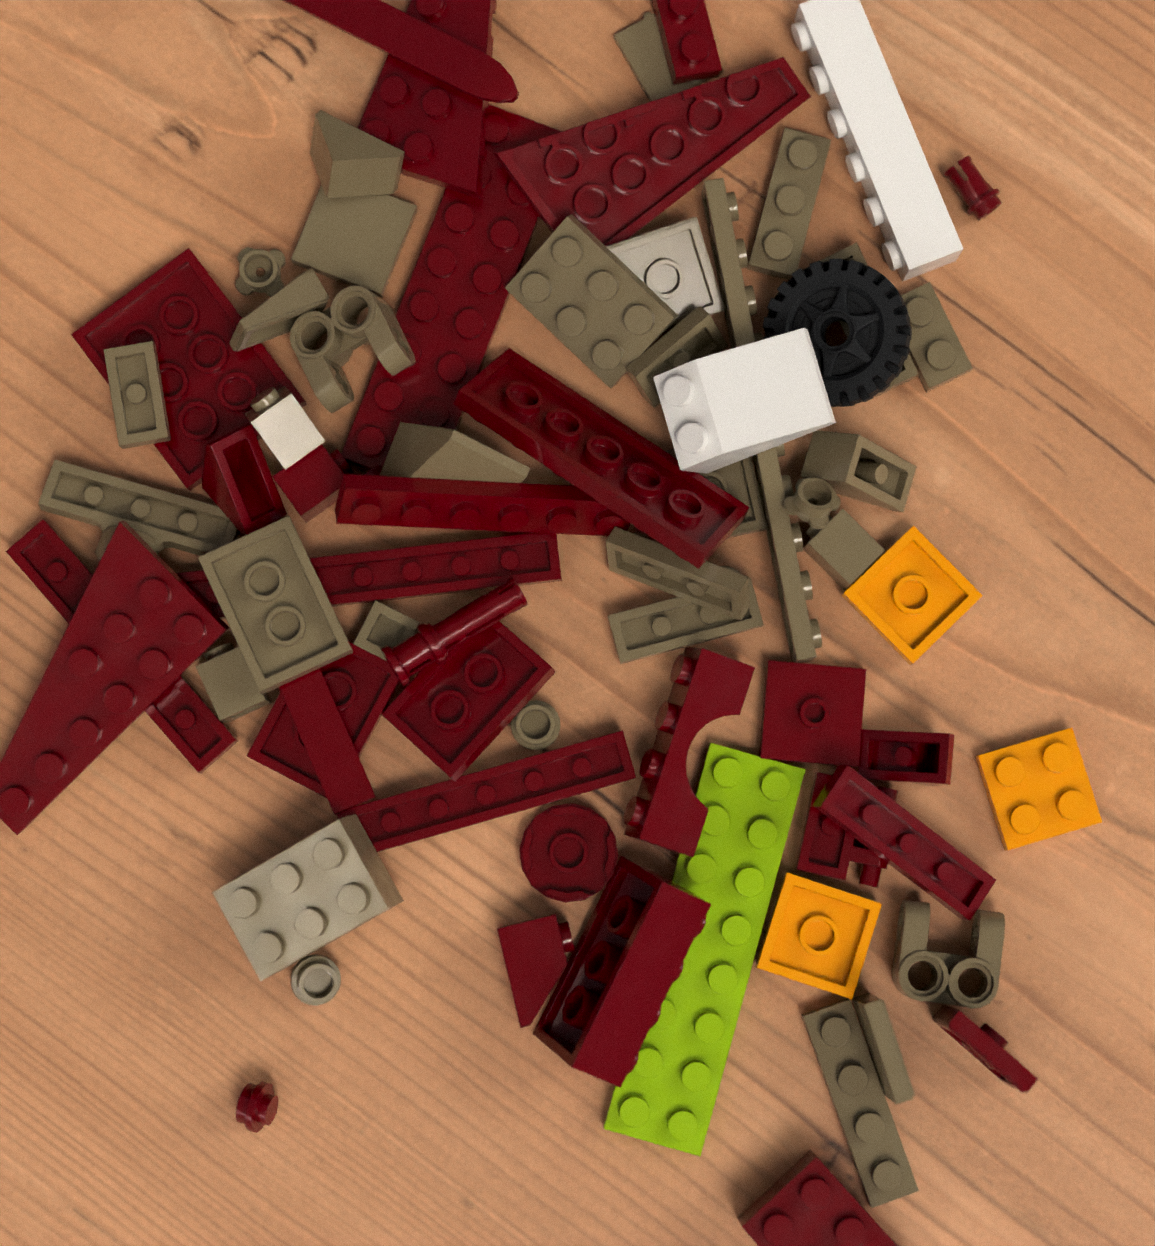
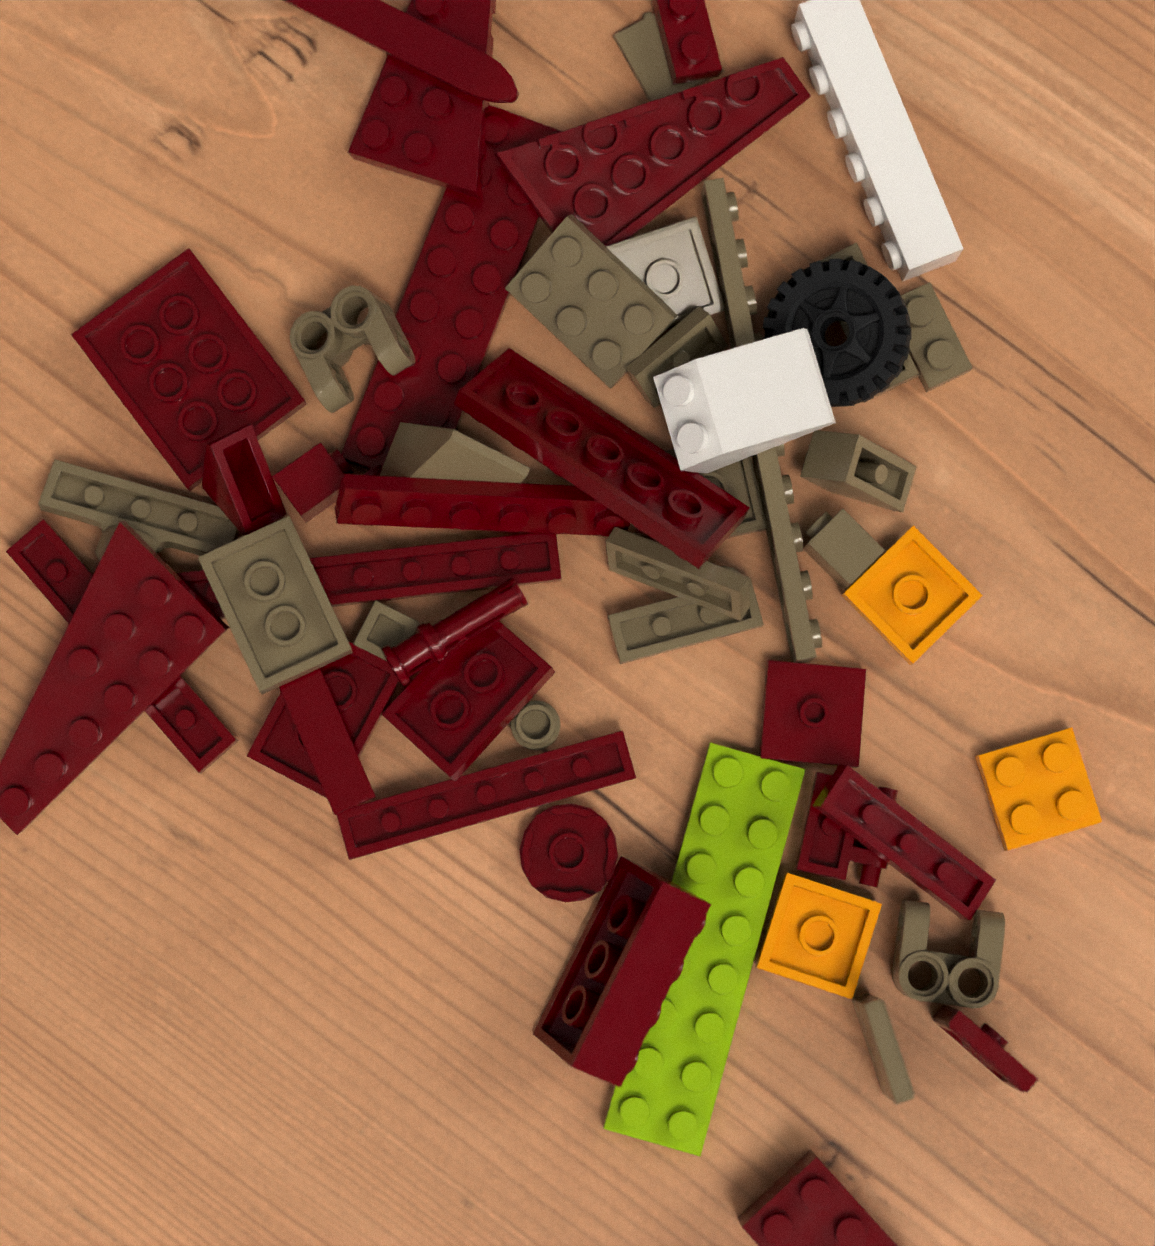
dark tan plate [104,341,171,449] -> none
dark tan brick [196,643,271,723] -> none
dark tan brick [212,814,404,981] -> none
dark tan slope [229,269,329,352] -> none
dark tan plate [235,248,286,297] -> none
dark red plate [236,1081,279,1133] -> none
brick [245,386,325,470] -> none
dark tan plate [290,955,341,1005] -> none
dark tan tile [291,184,418,298] -> none
dark tan slope [310,110,404,198] -> none
dark red slope [497,913,575,1028] -> none
dark red arch [624,647,755,857] -> none
dark tan plate [747,128,831,280] -> none
dark tan plate [784,477,841,529] -> none
dark tan plate [801,998,919,1208] -> none
dark red slope [858,729,954,786] -> none
dark red pin [944,156,1002,221] -> none

